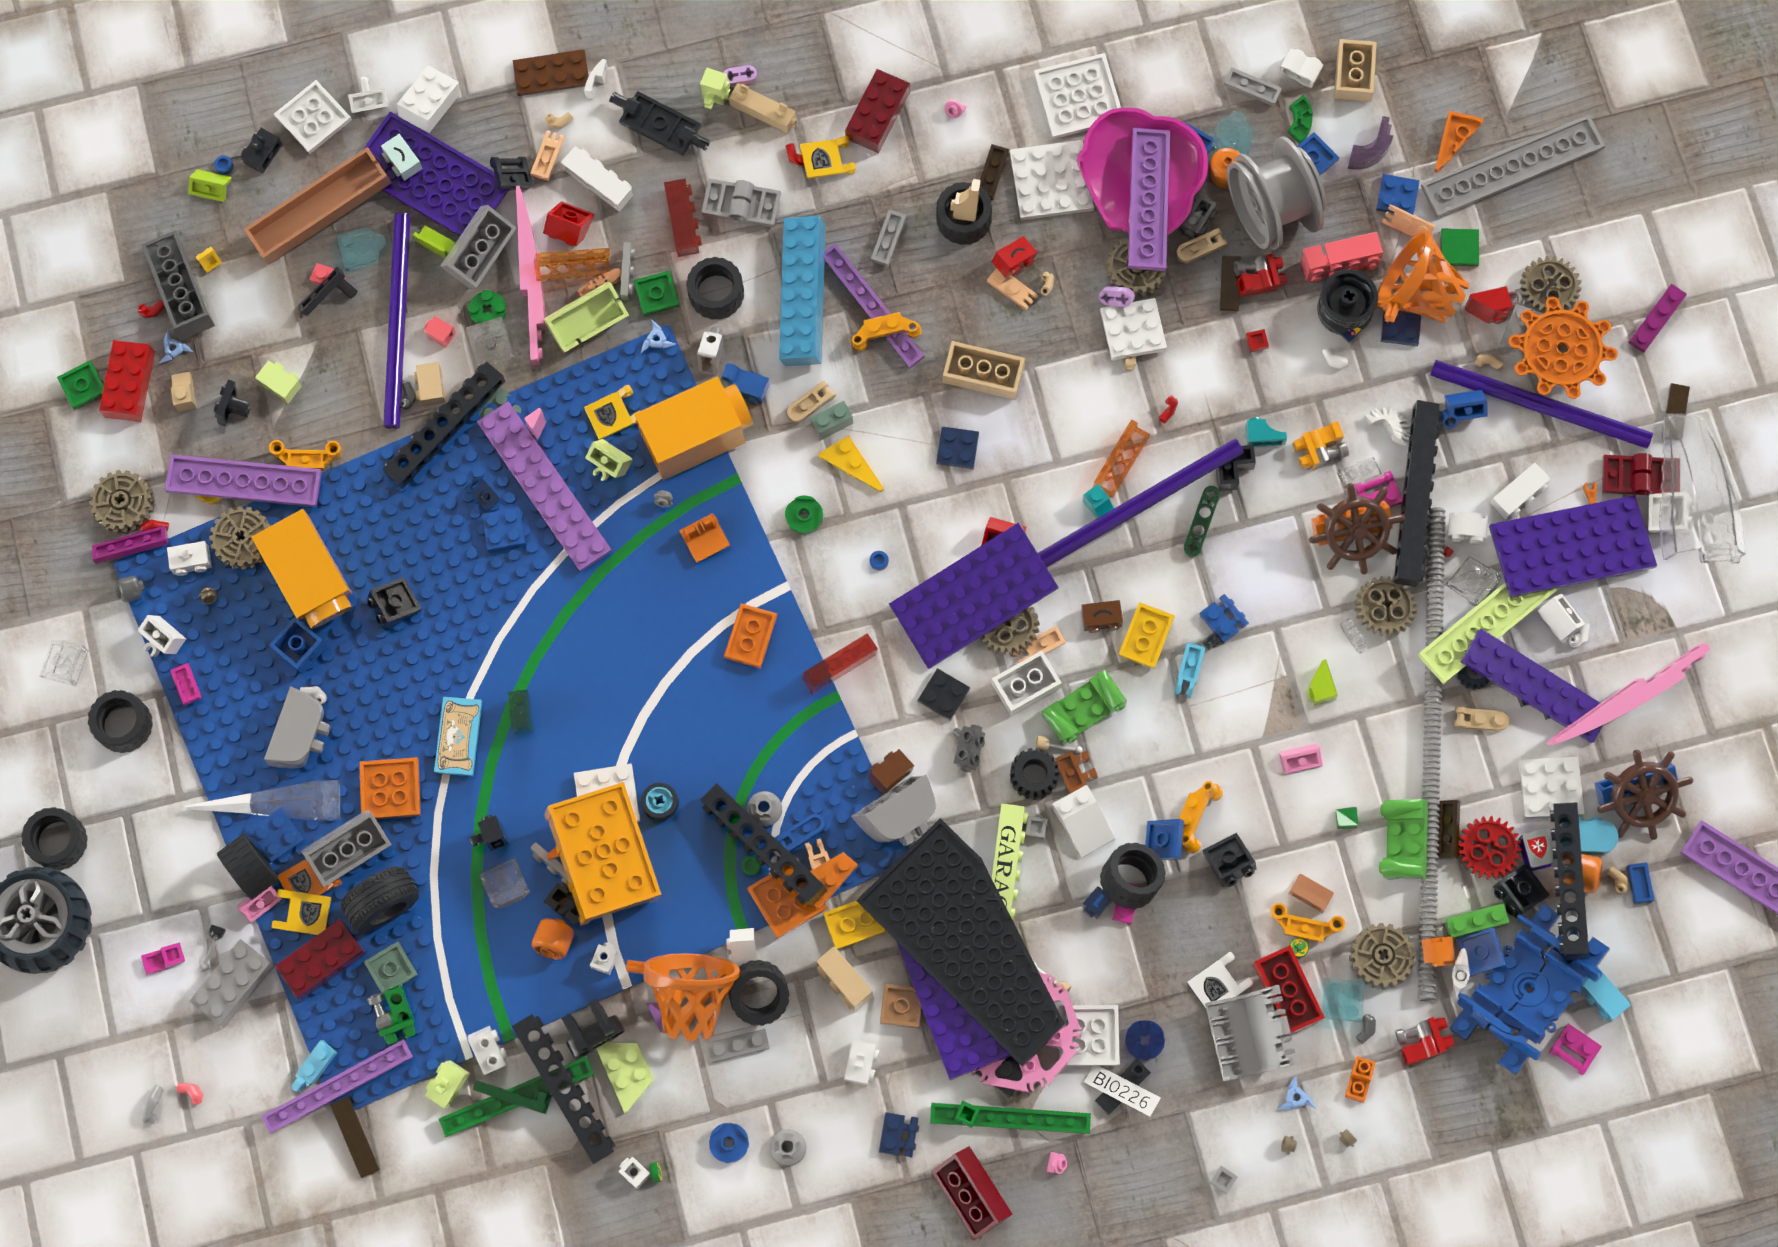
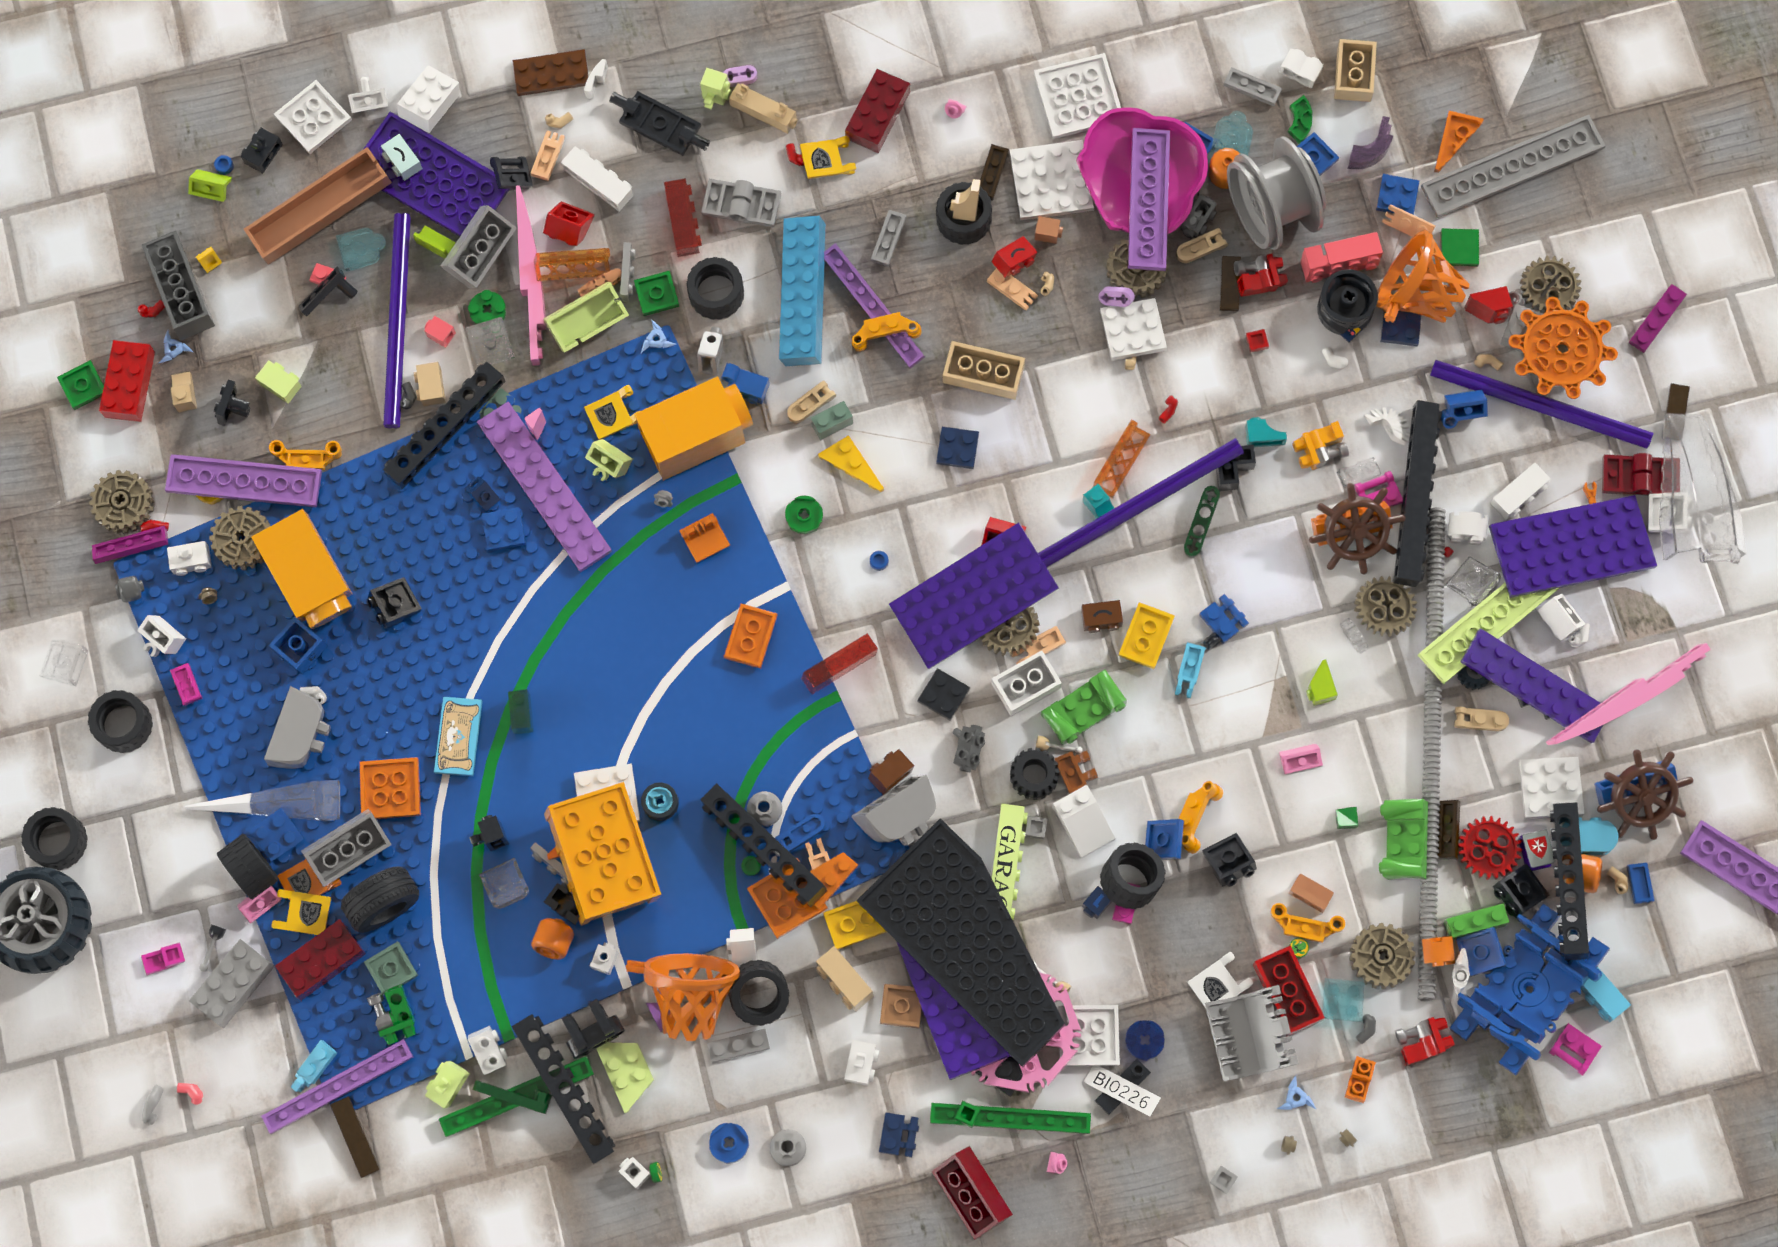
none -> nougat brick [1035,216,1063,244]

